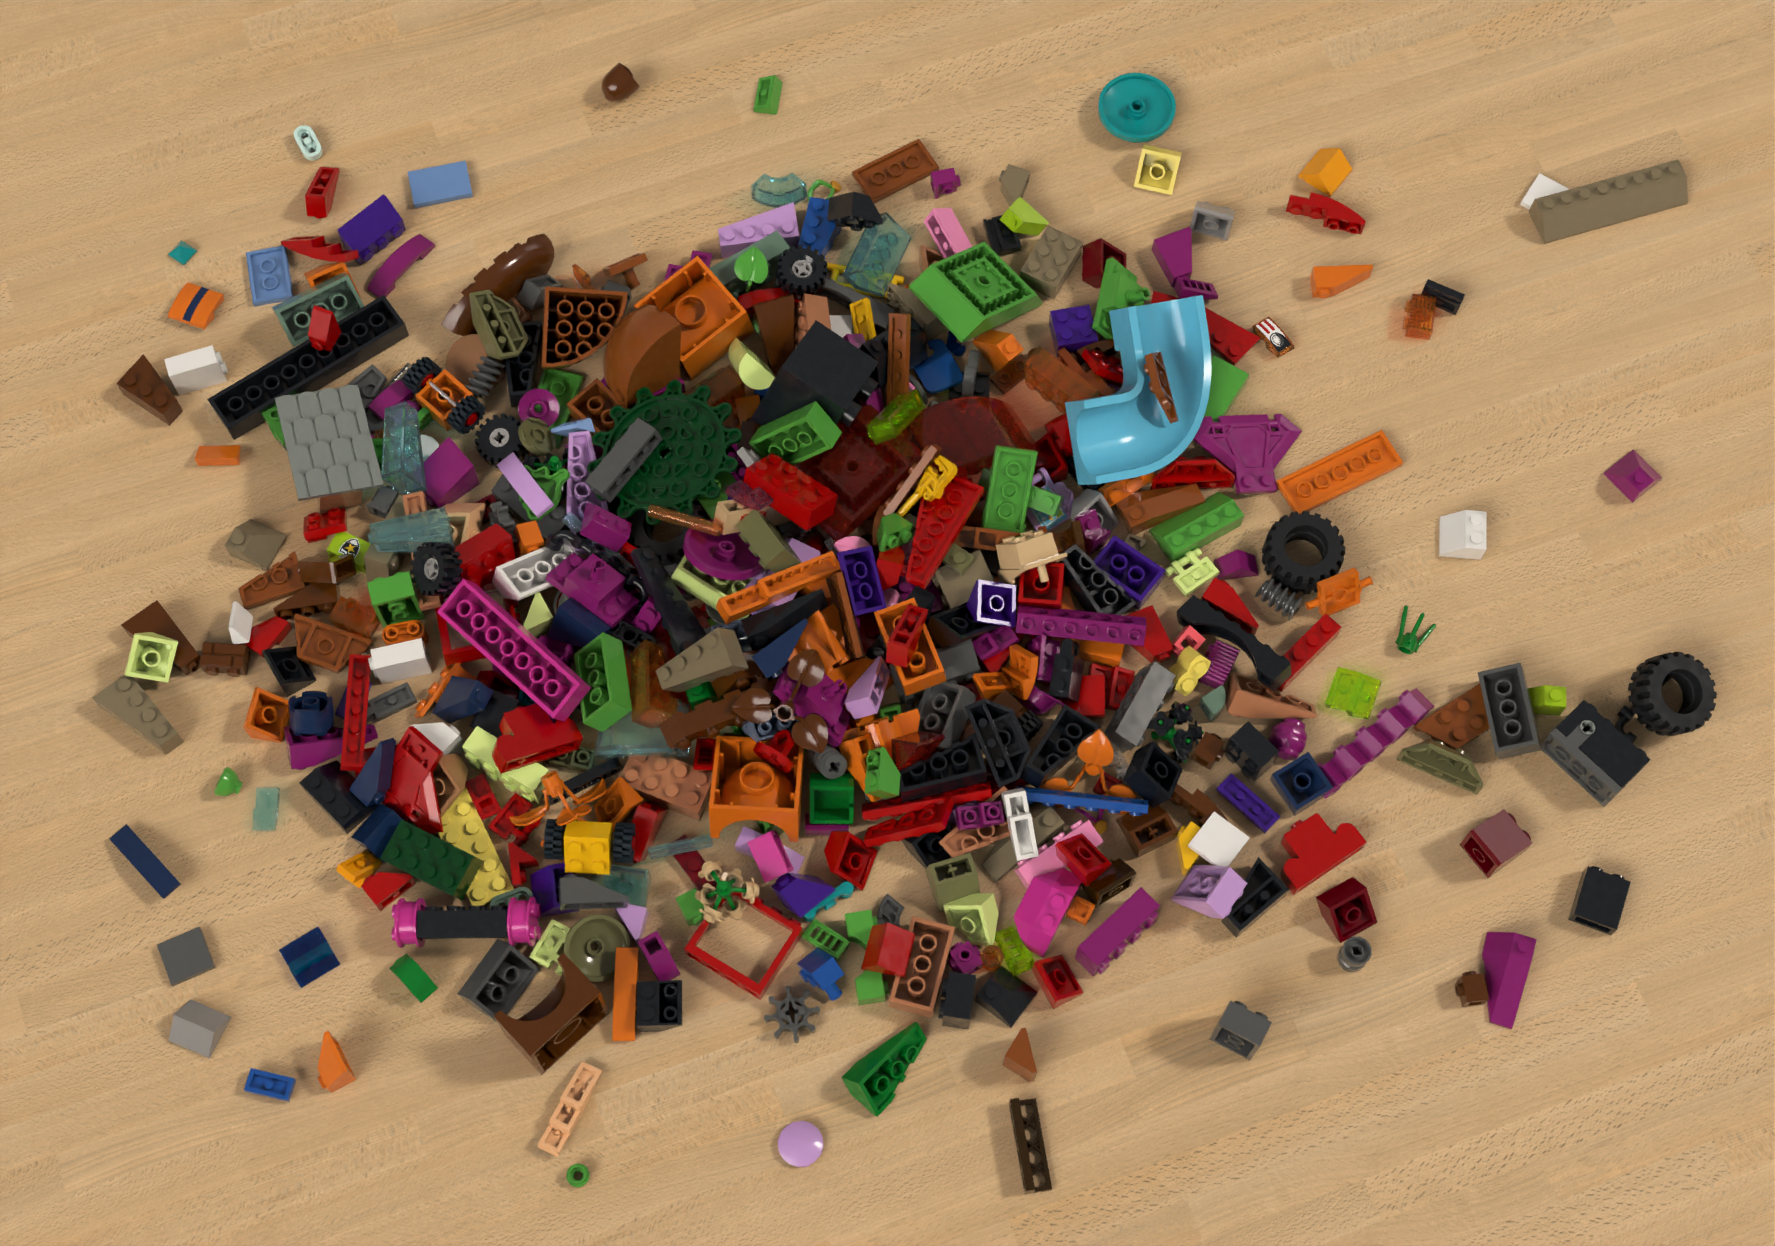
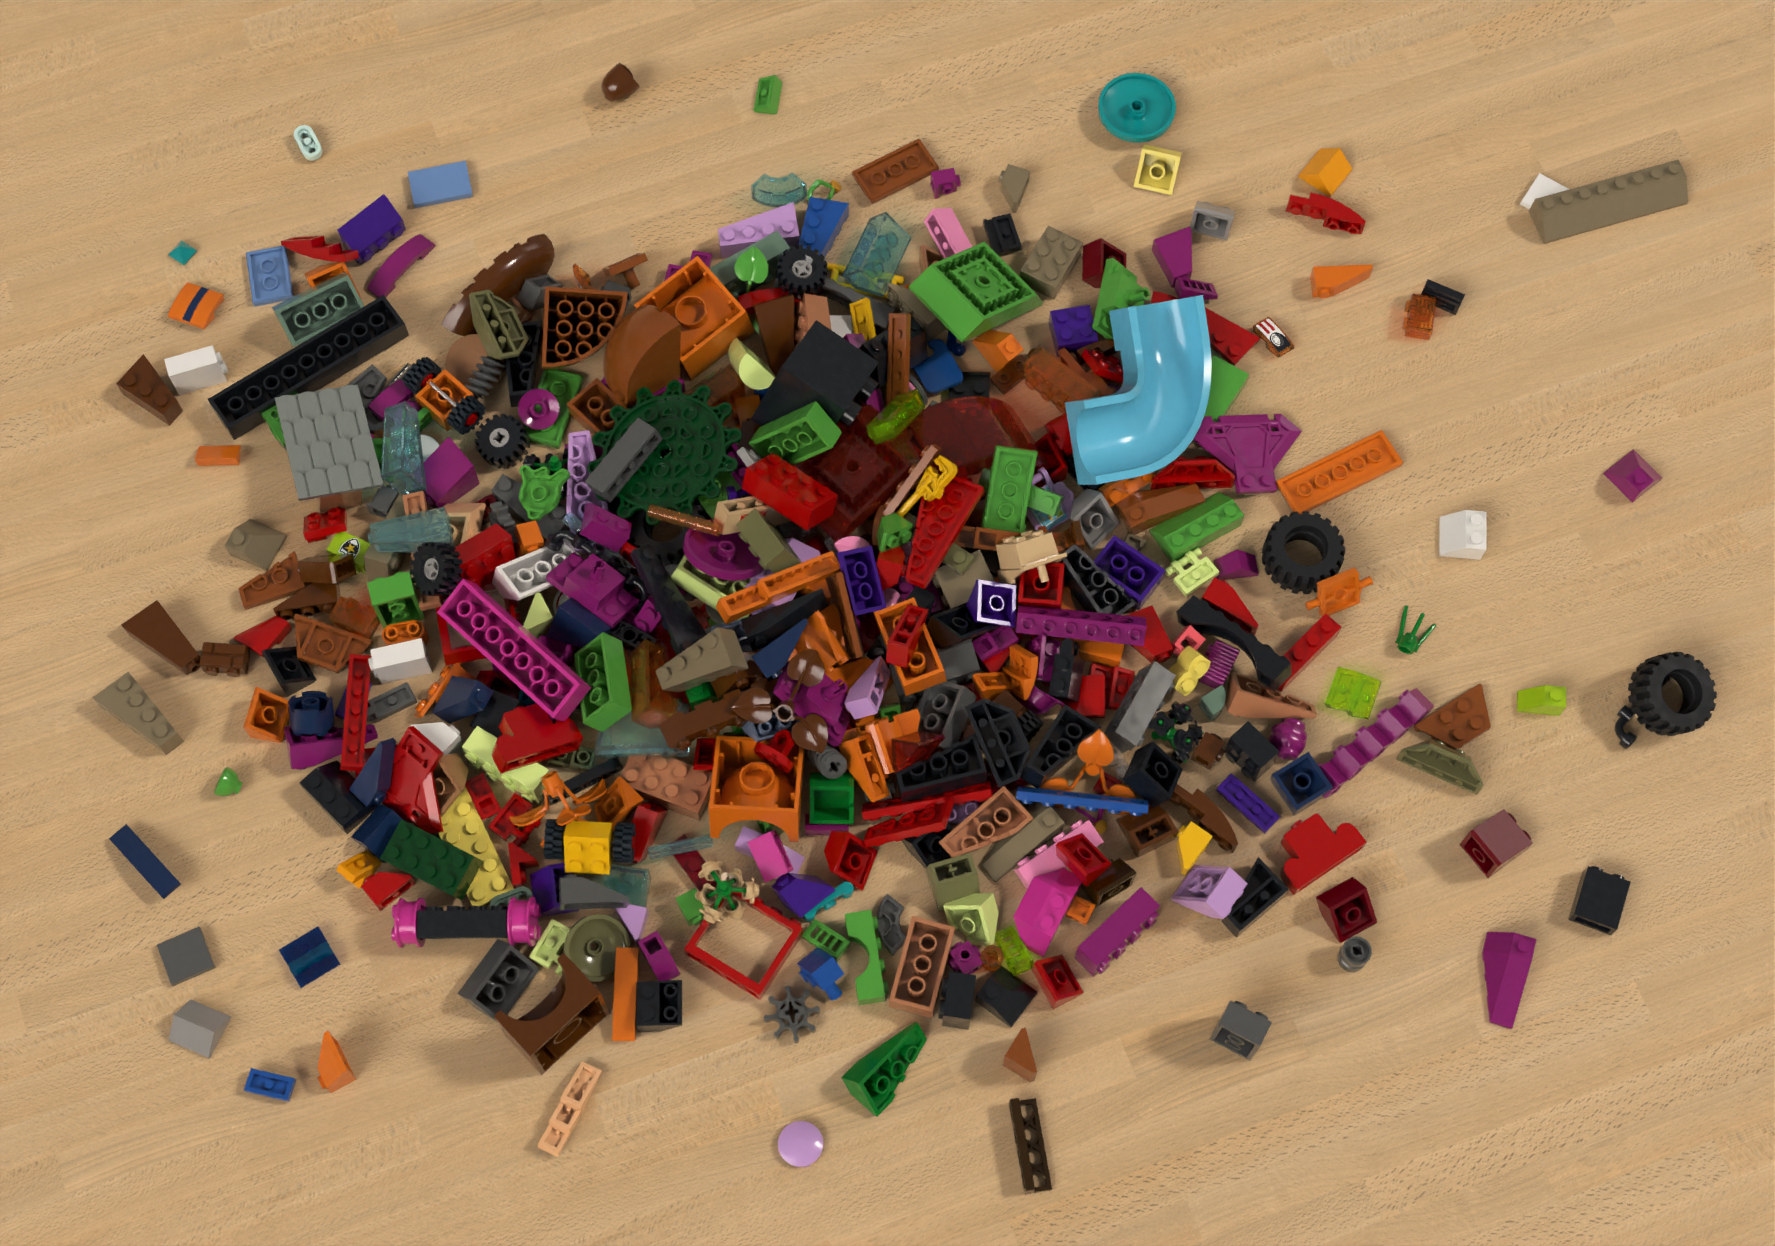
yellowish green slope [124,632,178,683] -> none
white slope [228,601,253,644] -> none
clear light blue slope [253,787,280,831] -> none
red slope [305,167,340,219] -> none
red slope [308,305,341,352] -> none
green brick [389,953,438,1003] -> none
lavender slope [497,452,554,518] -> none
olive tile [518,417,556,456] -> none
light blue slope [551,418,595,437] -> none
bright green plate [566,1164,590,1187] -> none
clear pink slope [725,479,774,511] -> none
black slope [827,192,883,231] -> none
red slope [861,923,915,977] -> none
bright green slope [865,747,901,799] -> none
magenta slope [955,801,1005,831] -> none
dark grey beam [961,349,980,404] -> none
lime slope [999,197,1049,236] -> none
white slope [1001,788,1039,861] -> none
magenta slope [1075,508,1111,555] -> none
dark orange wing [1144,352,1179,424] -> none
white tile [1188,812,1250,867] -> none
dark grey piece [1255,577,1303,621] -> none
reddish brown brick [1455,971,1489,1007] -> none
dark grey brick [1478,663,1542,759] -> none
piece [1541,700,1650,807] -> none

